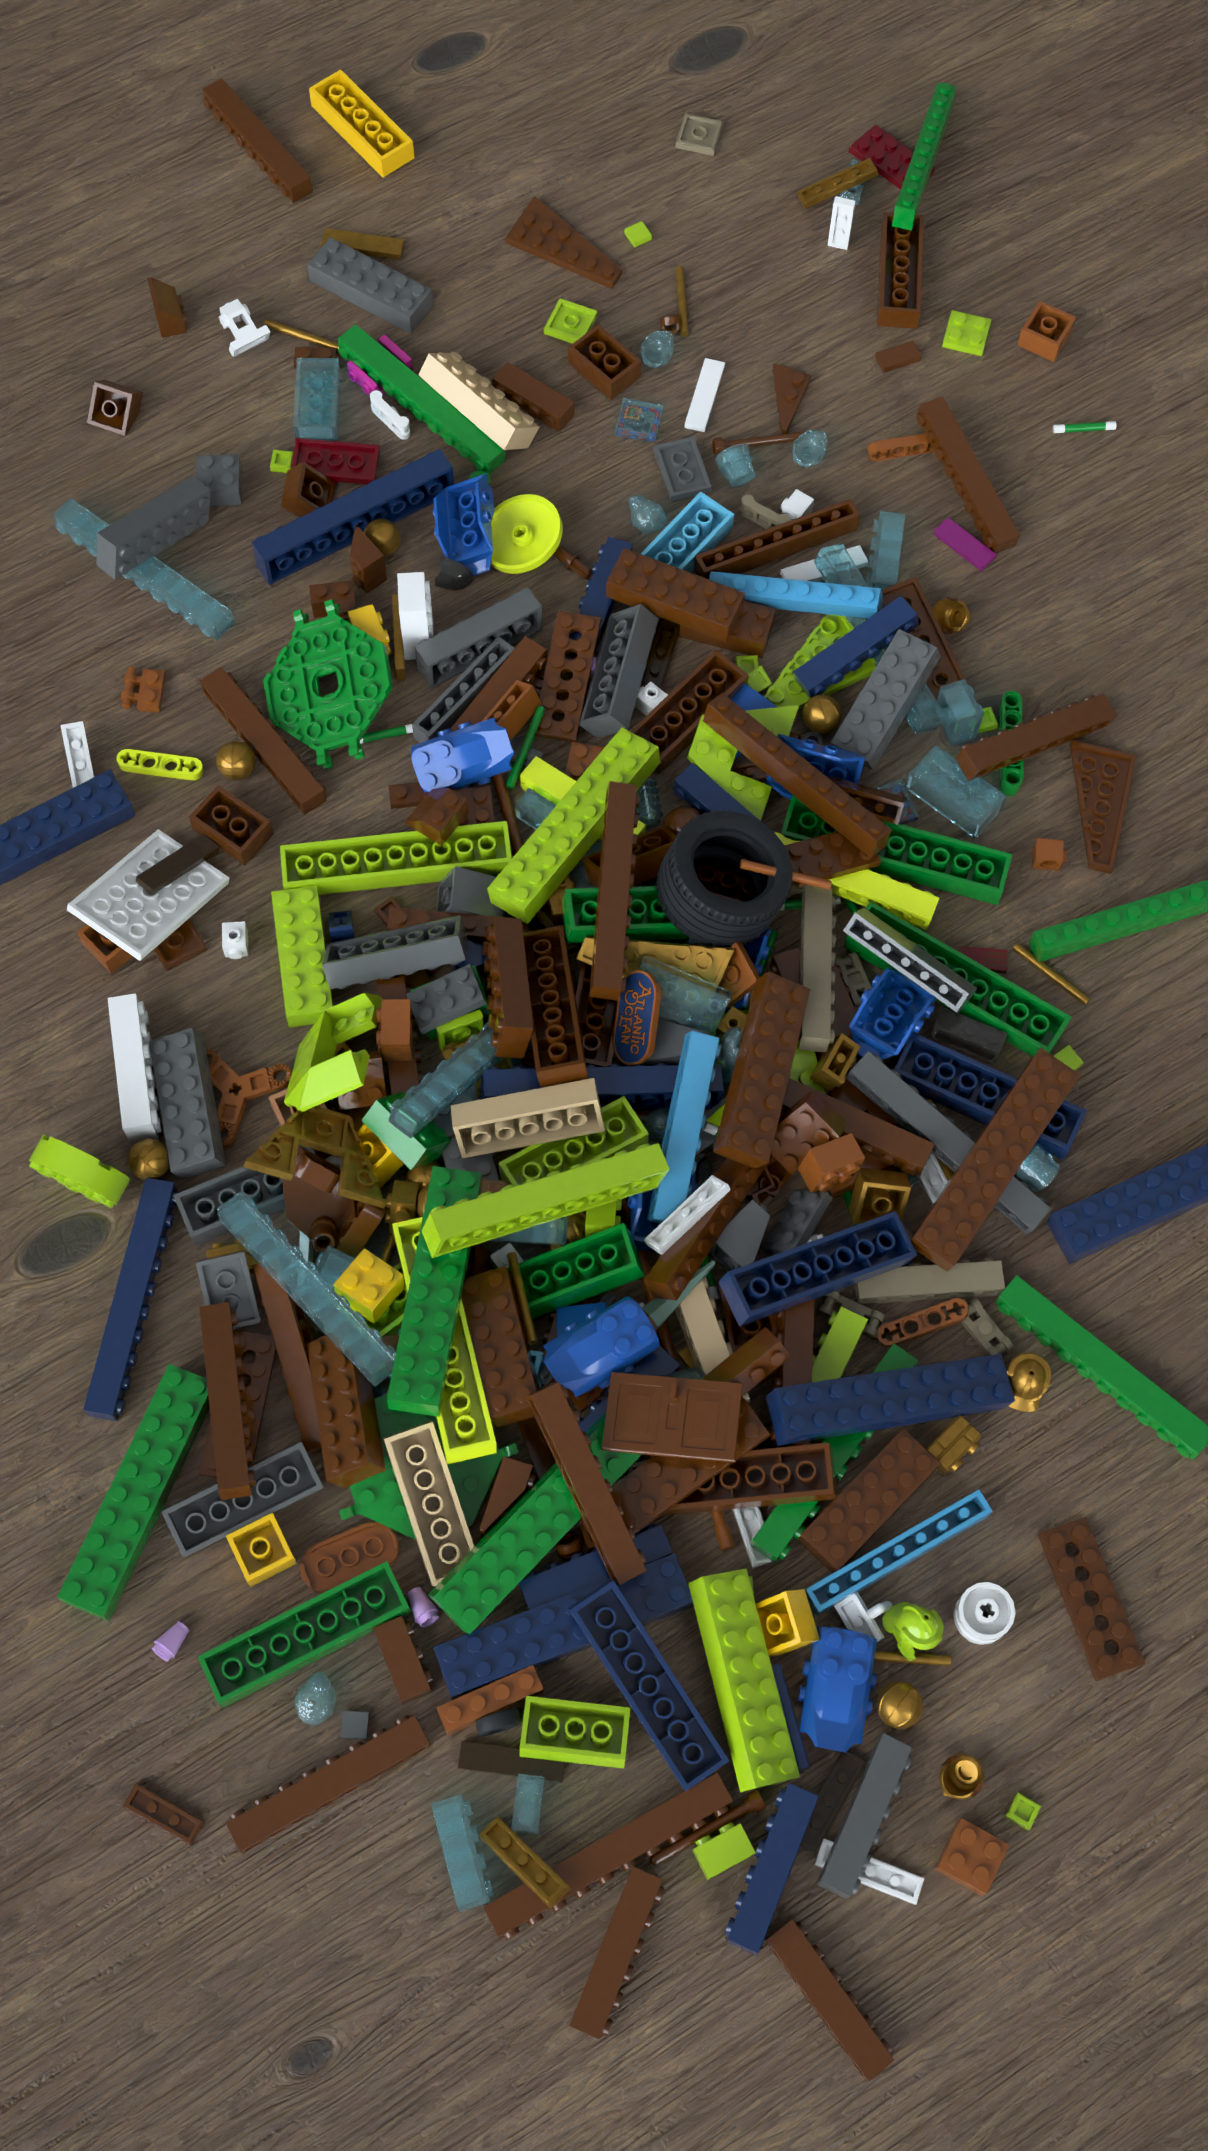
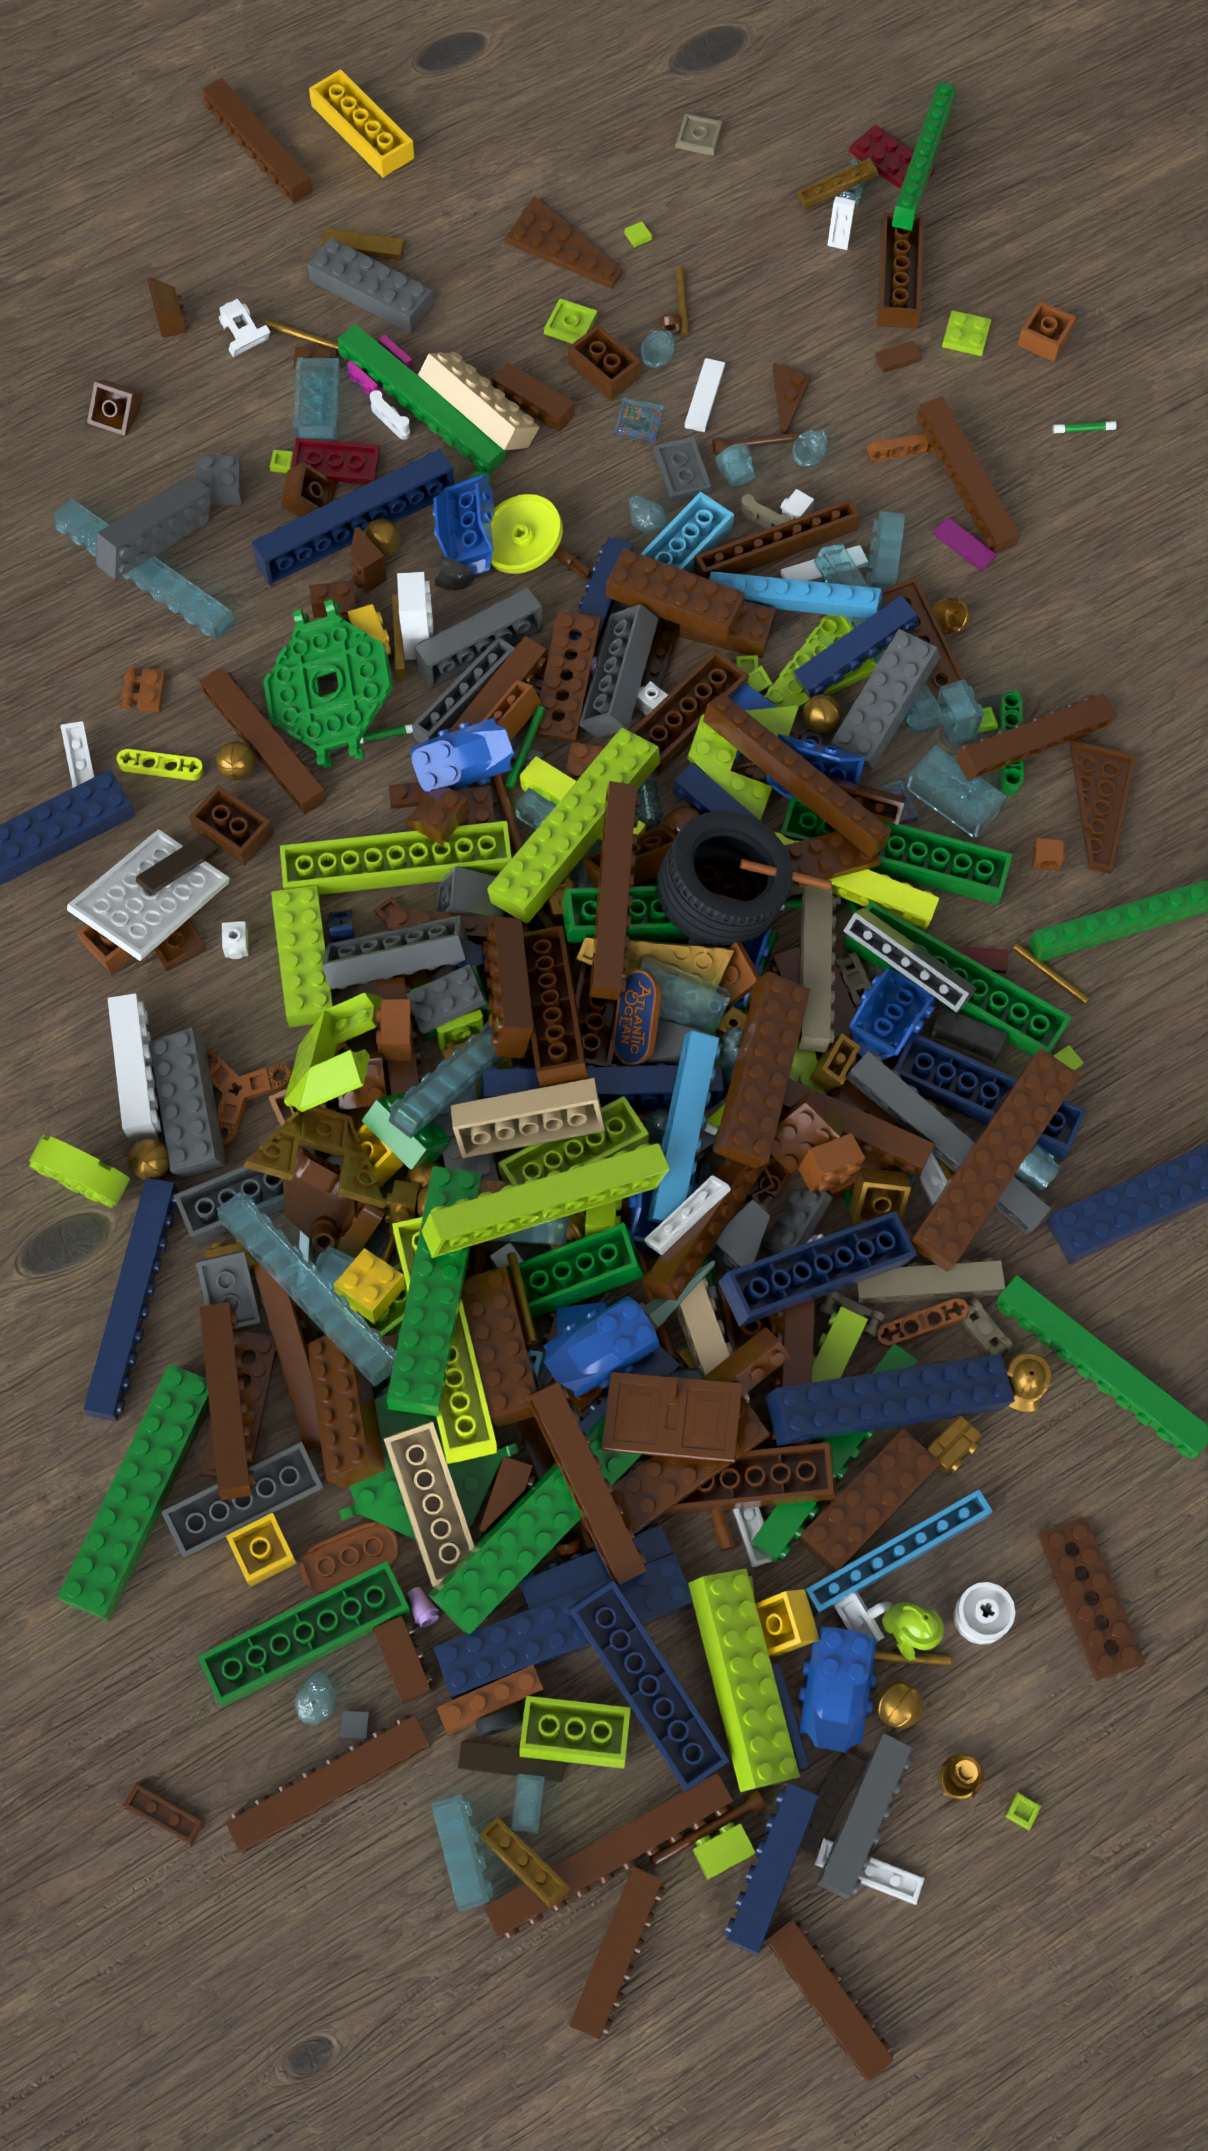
lavender cone [152,1621,190,1662] -> none
dark orange brick [934,1818,1009,1896] -> none

